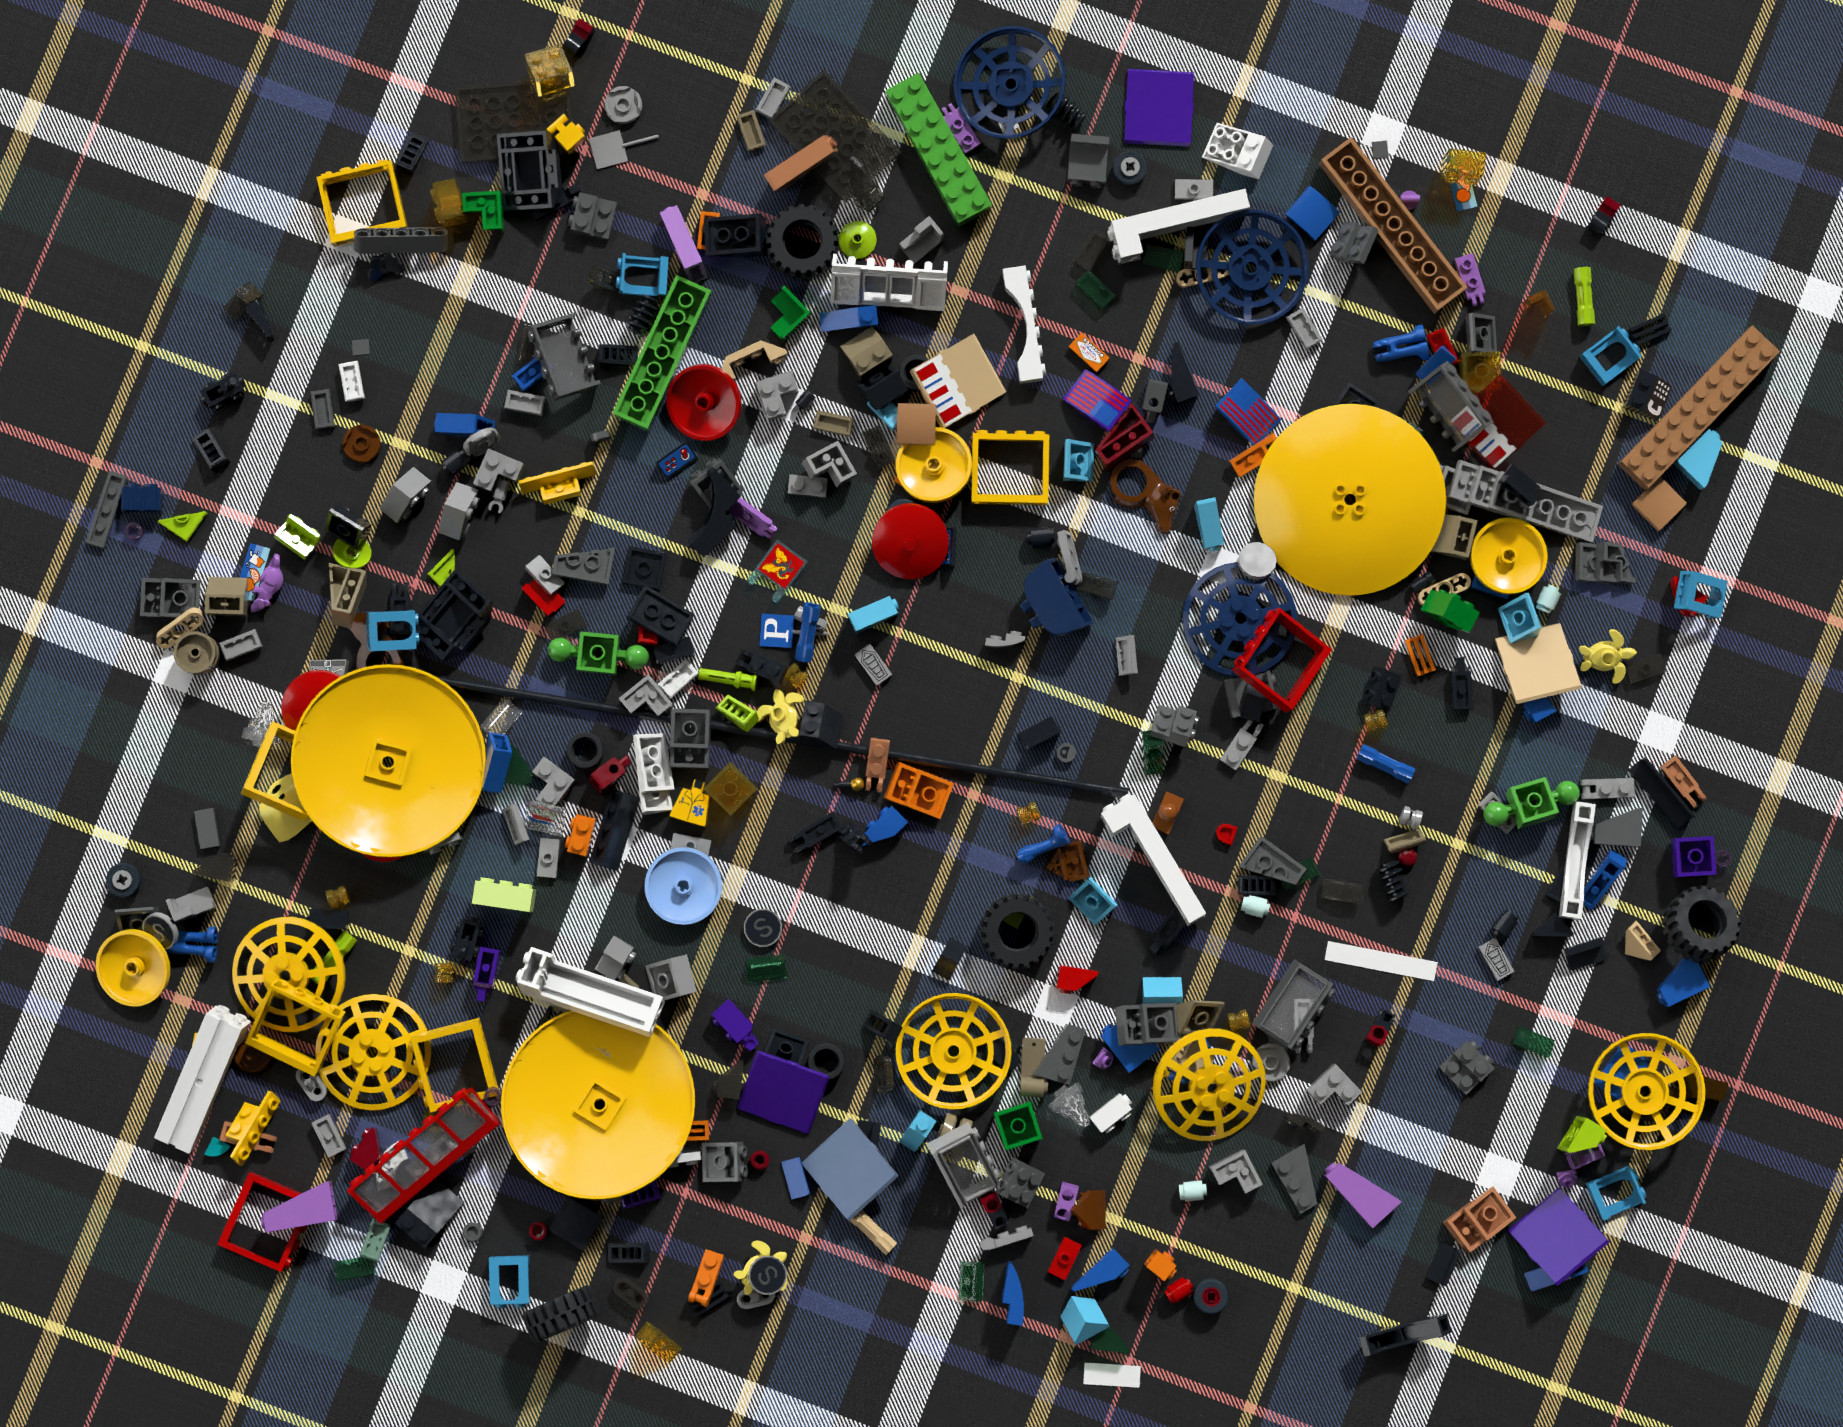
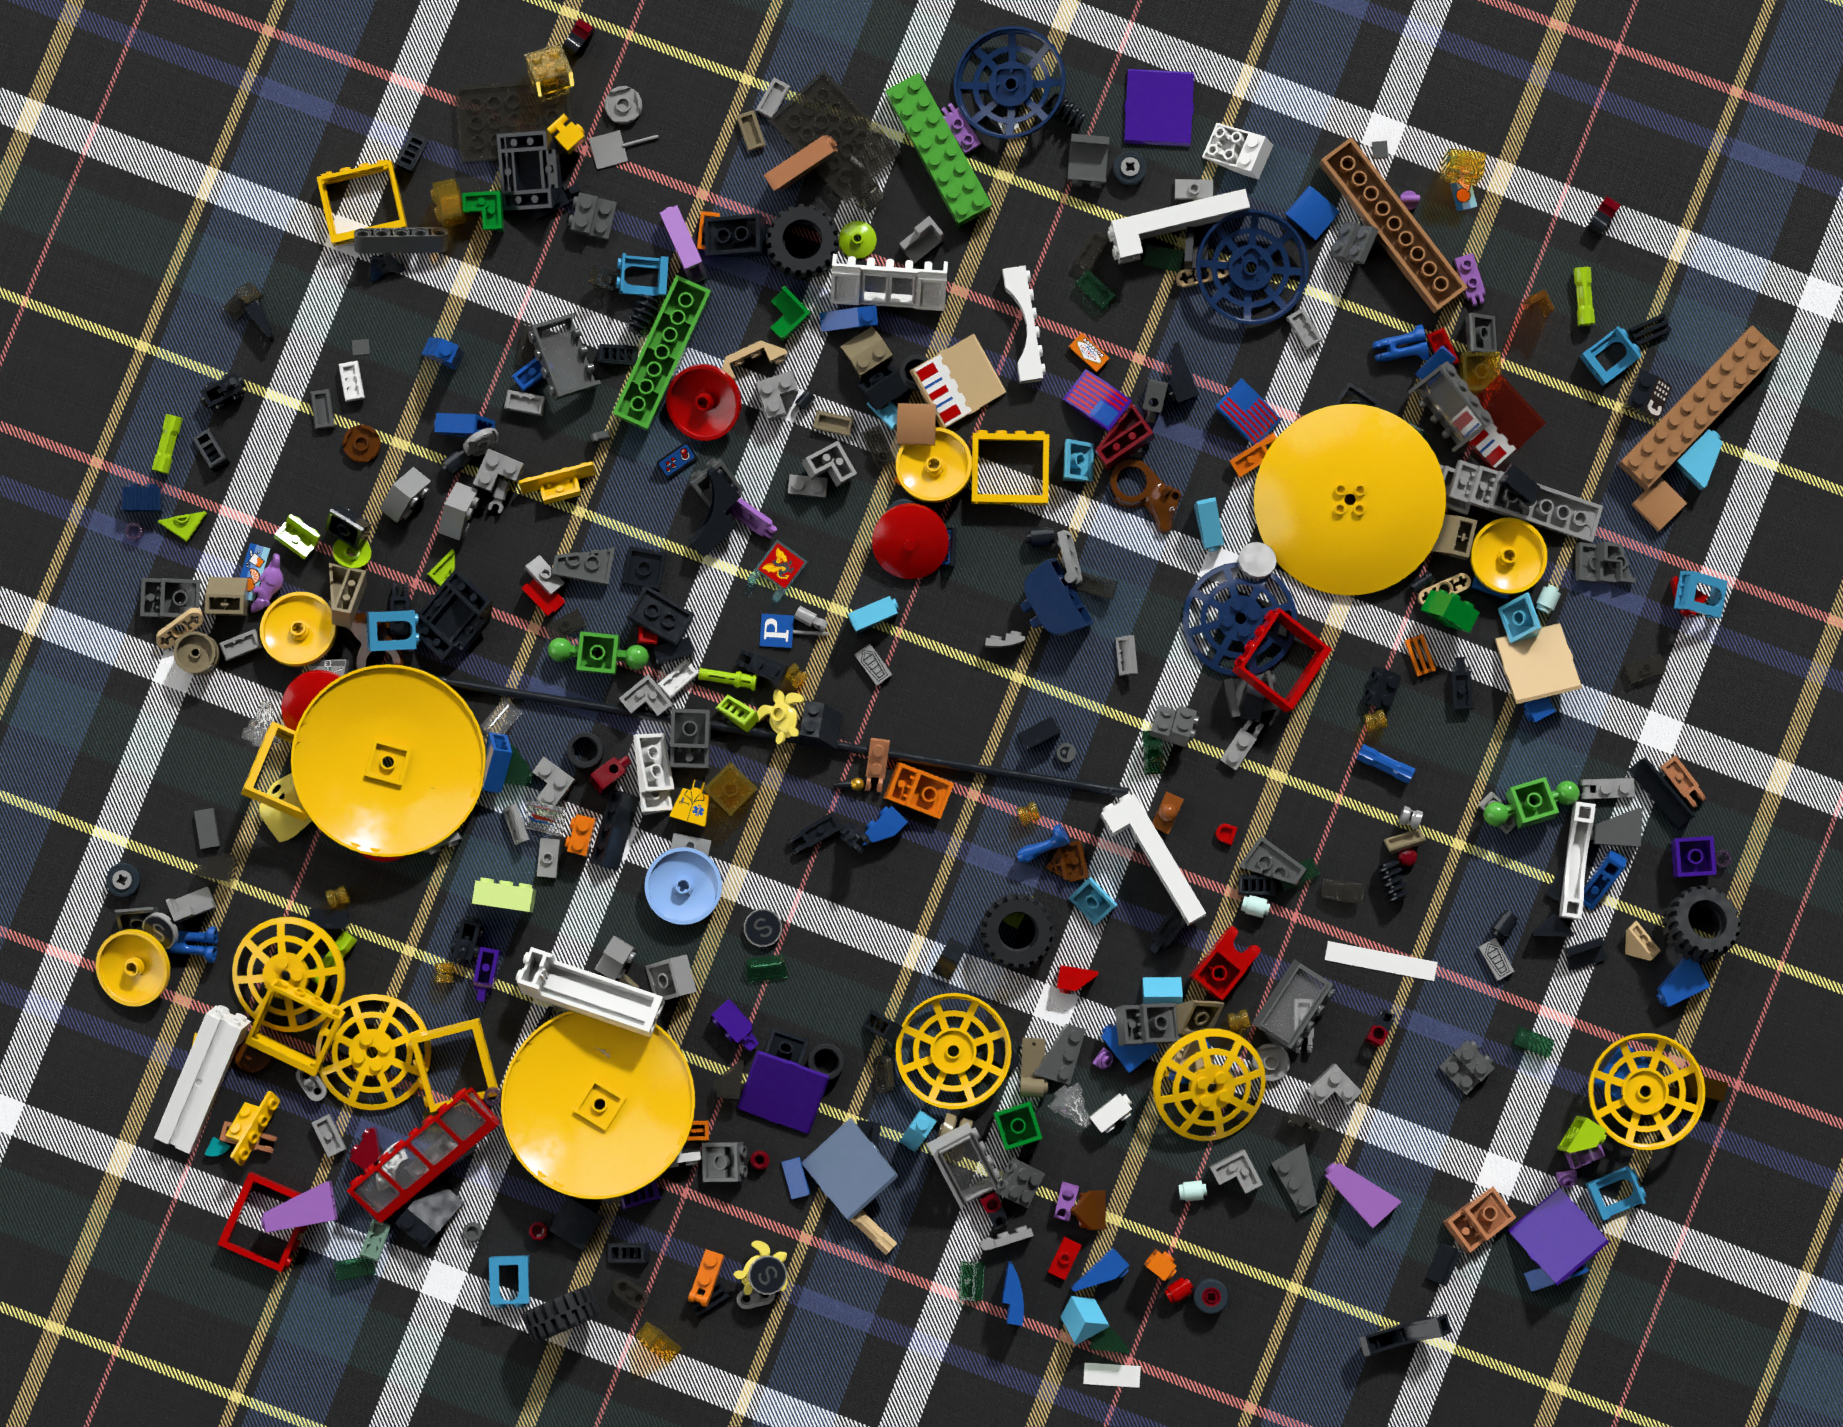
dark grey tile [85,471,128,549] -> none
blue axle [795,602,821,662] -> none
light yellow animal [1579,629,1637,684] -> none
none -> lime axle [152,414,183,474]
none -> yellow dish [260,592,337,667]
none -> blue slope [421,337,464,370]
none -> red brick [1189,925,1261,1001]

